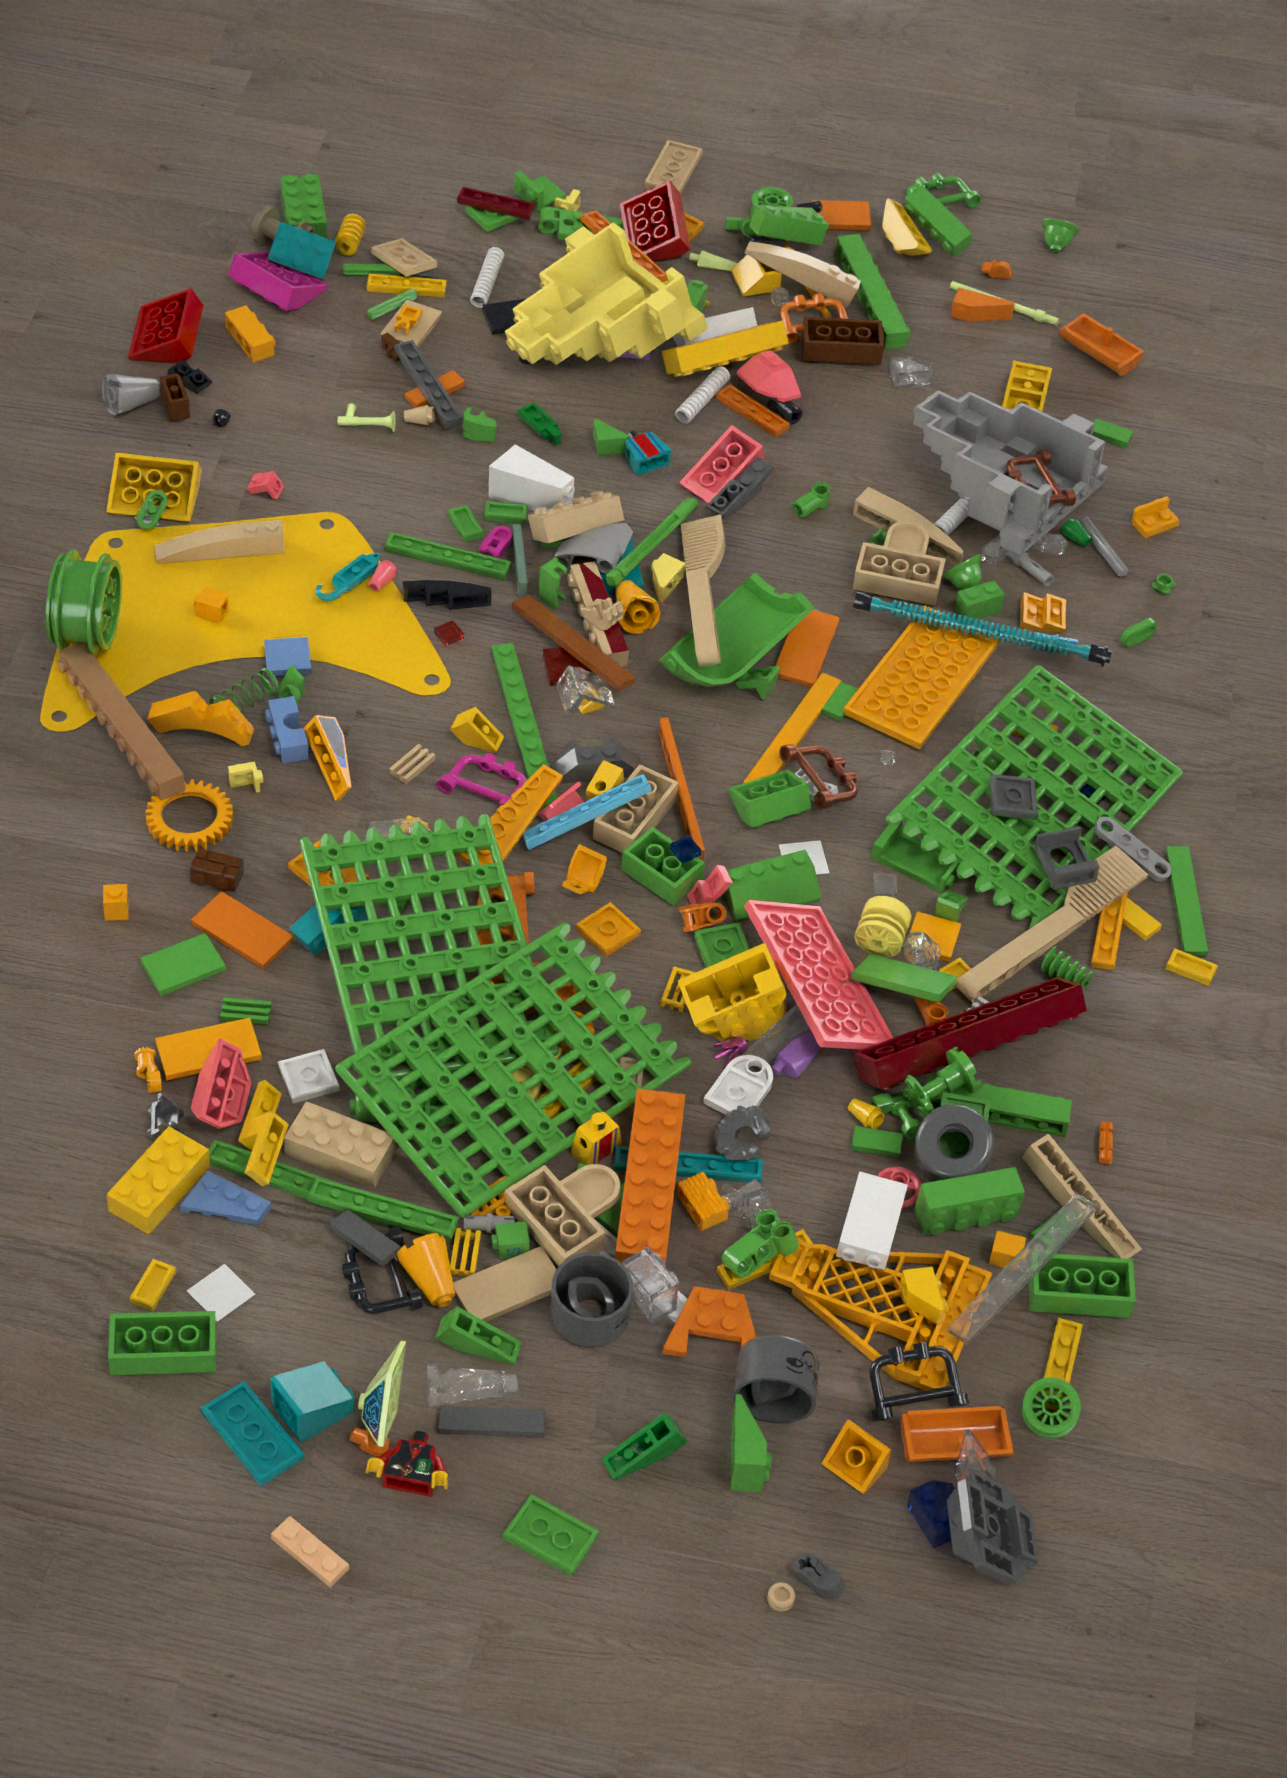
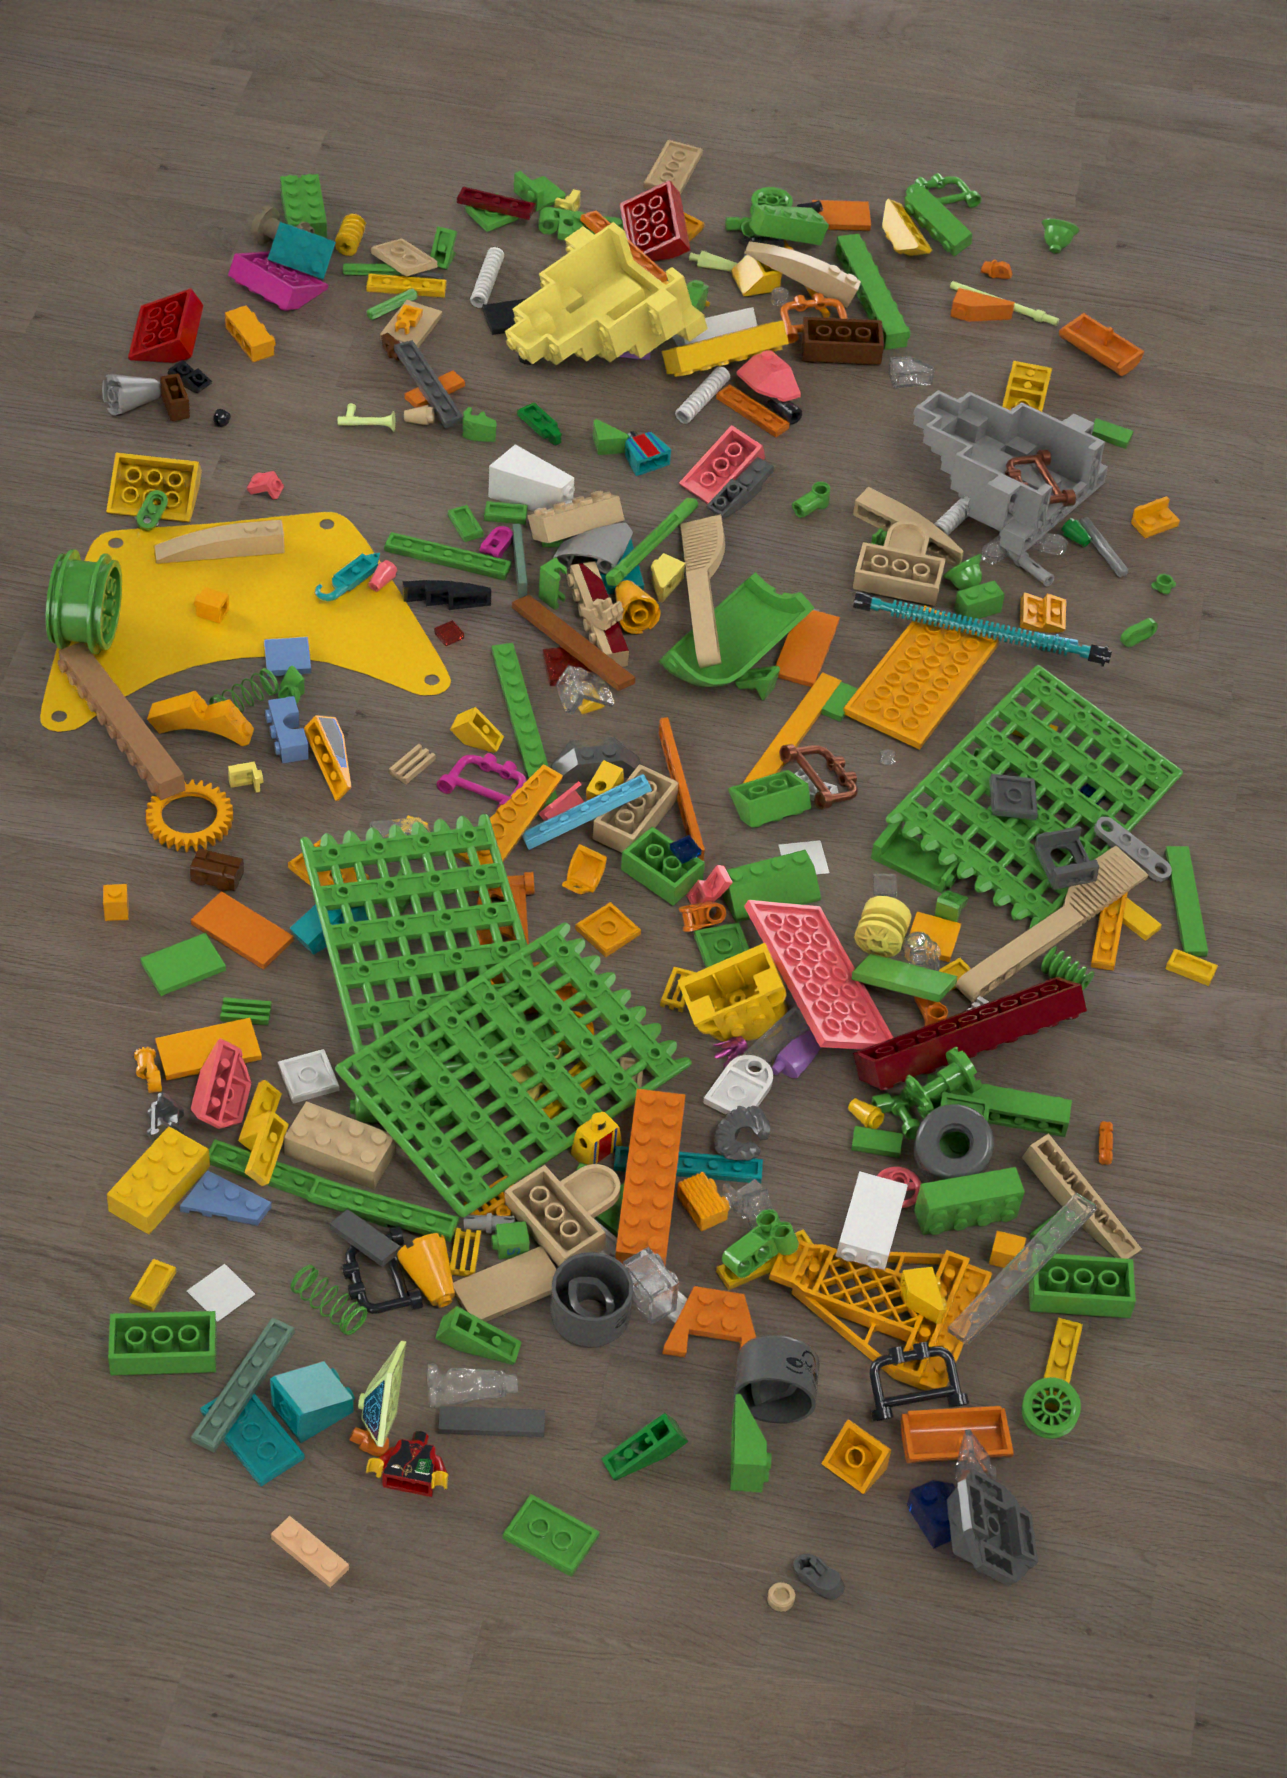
none -> sand green tile [191,1317,295,1453]
none -> bright green piece [291,1265,367,1335]
none -> bright green slope [430,226,457,269]

